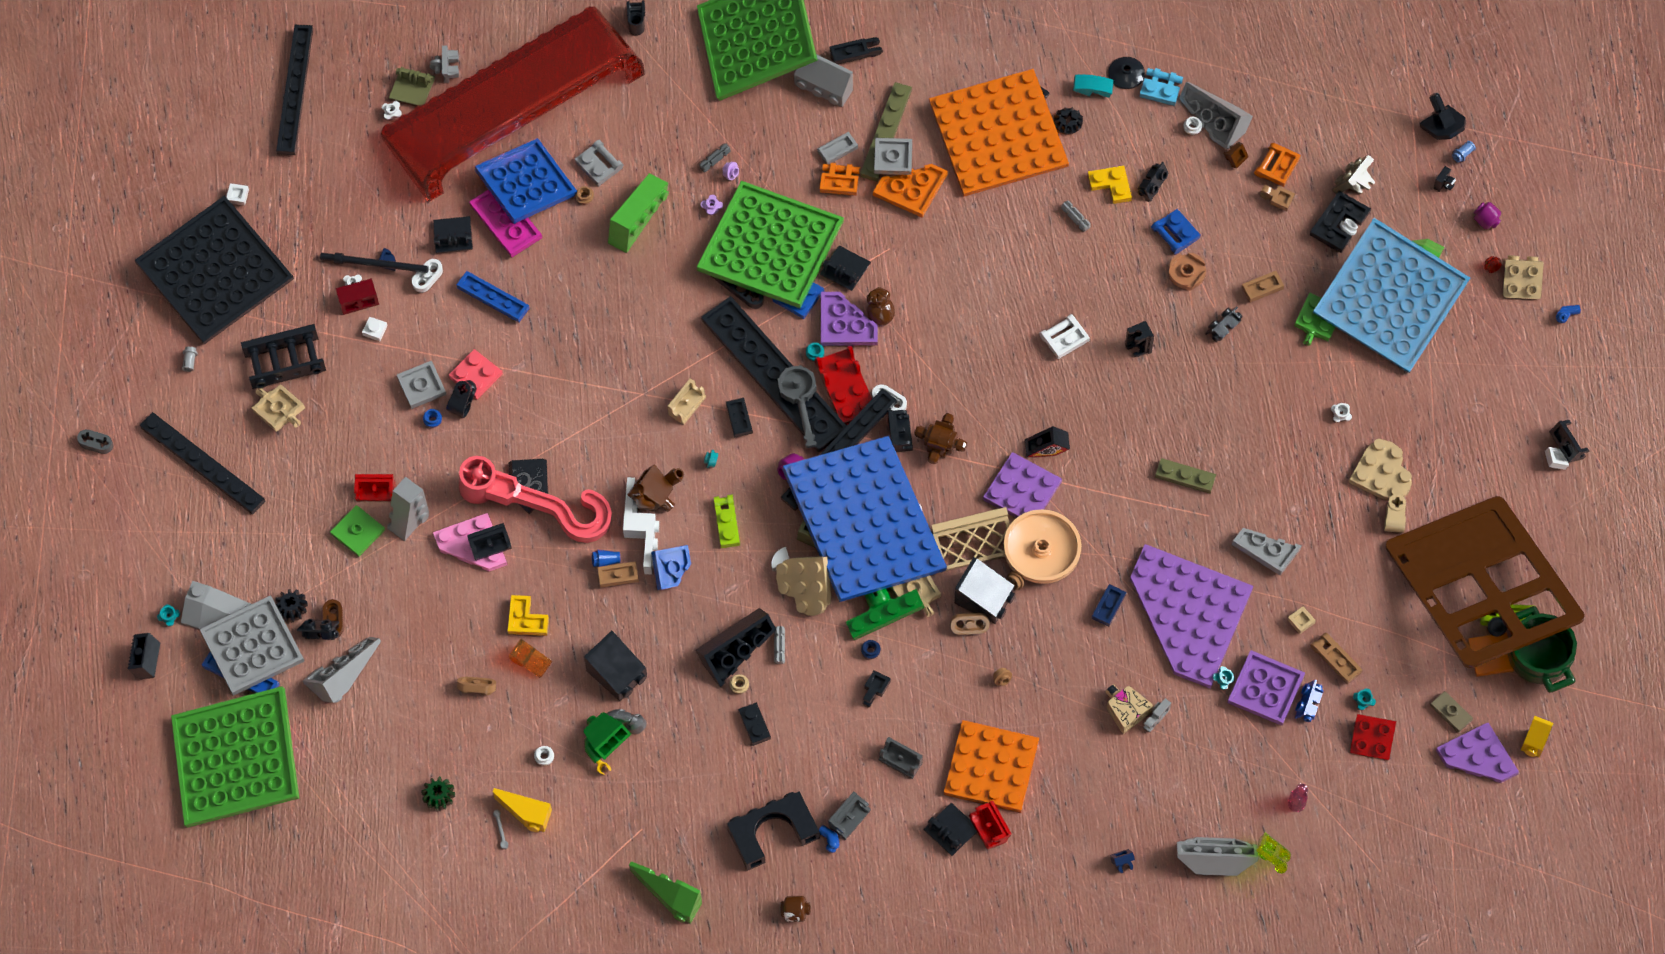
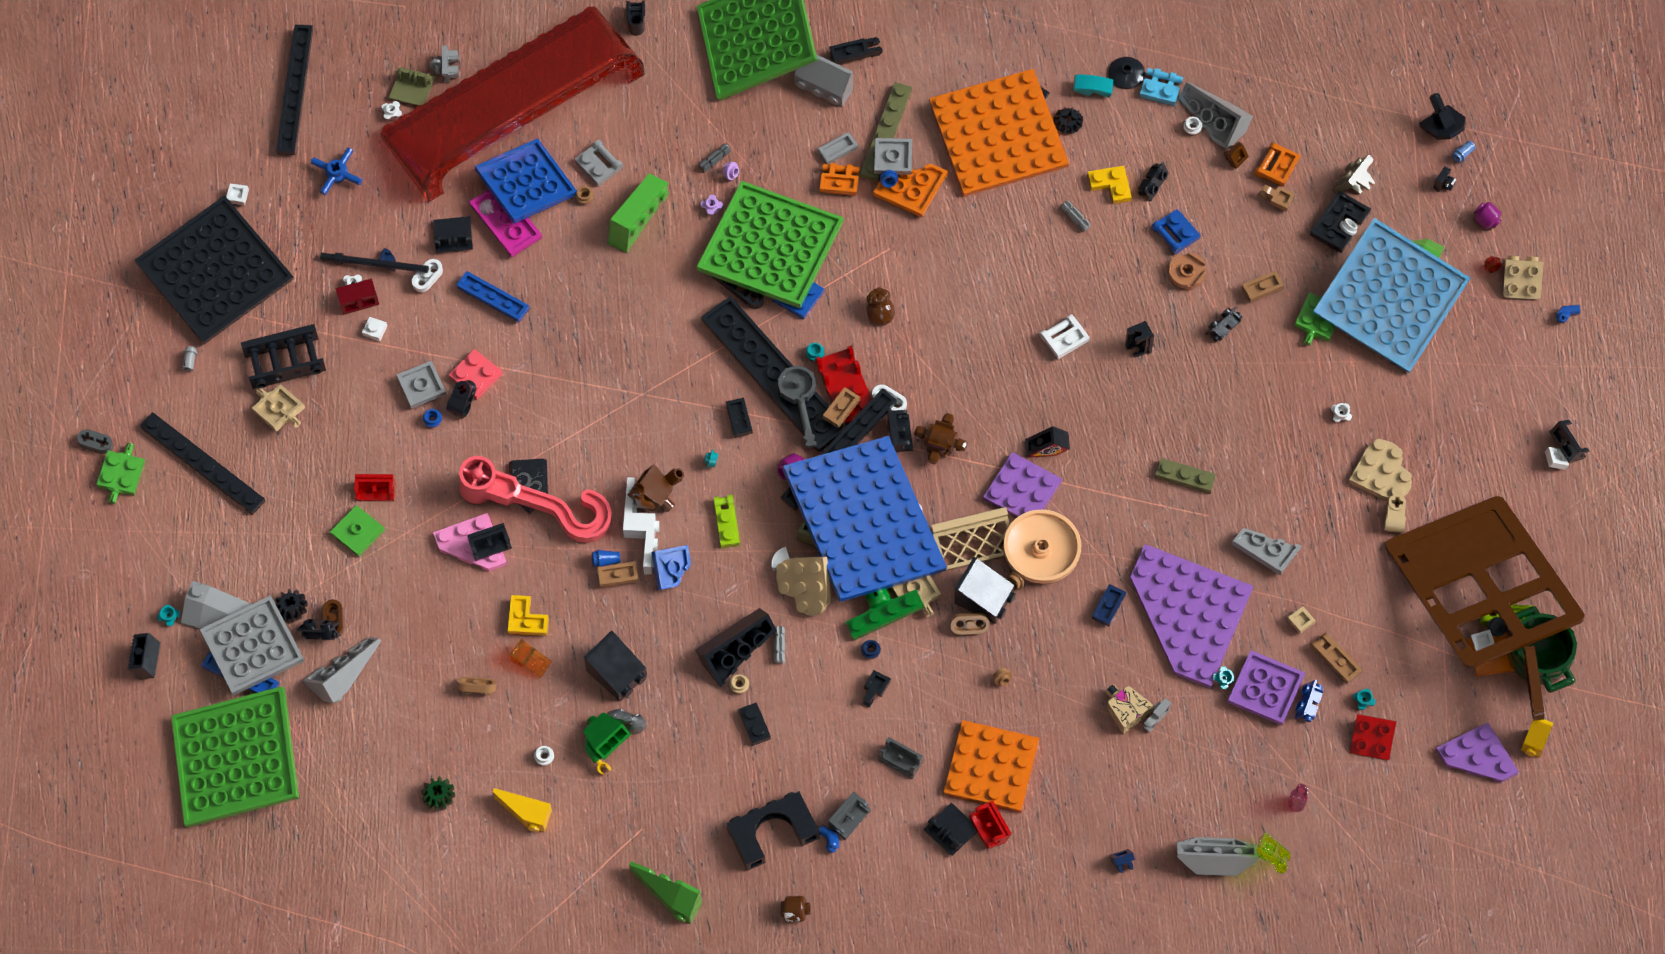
light grey wedge [387,477,429,541] -> none
light grey hinge [493,810,509,849] -> none
tan hinge [668,378,706,425] -> none
black hinge [820,245,871,291] -> none
medium lavender plate [821,292,878,346] -> none
dark tan plate [1430,691,1473,733] -> none
none -> bright green plate [97,443,145,504]
none -> blue bar [311,147,363,195]
none -> clear hinge [479,199,494,215]
none -> medium nougat plate [823,387,860,428]
none -> blue plate [880,170,898,188]
none -> white plate [1471,630,1495,651]
none -> reddish brown beam [1523,646,1544,721]

